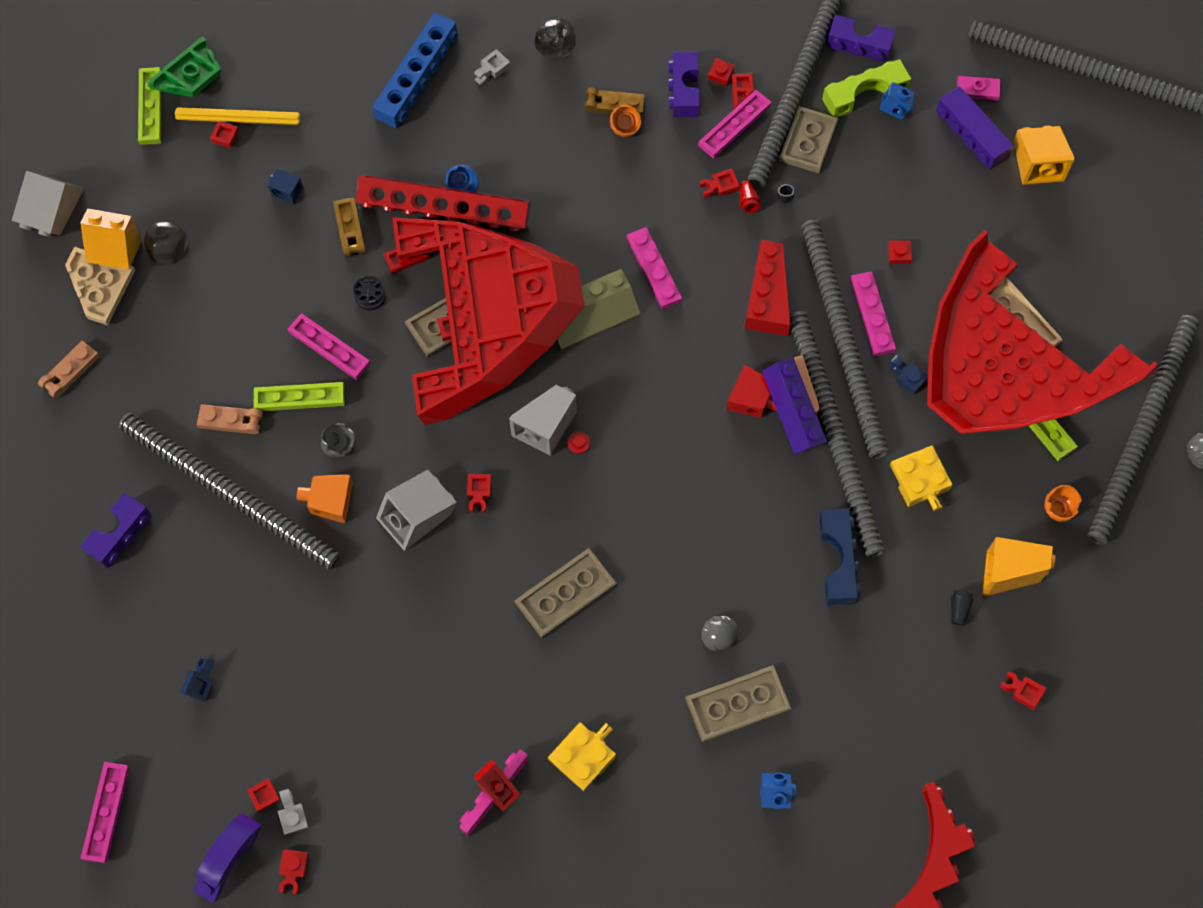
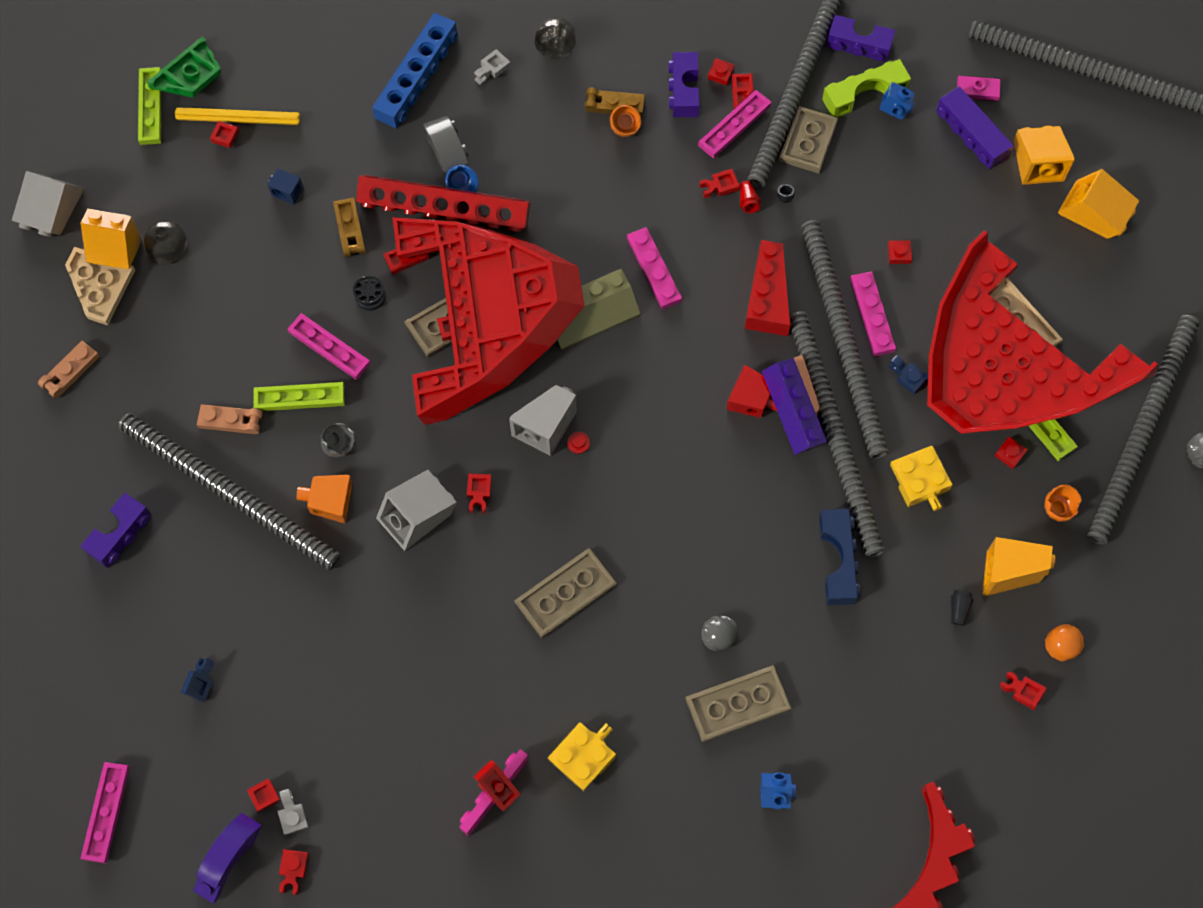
none -> dark grey brick [423,116,469,172]
none -> red plate [995,437,1028,469]
none -> orange hair [1045,624,1084,661]
none -> light orange slope [1058,169,1139,239]

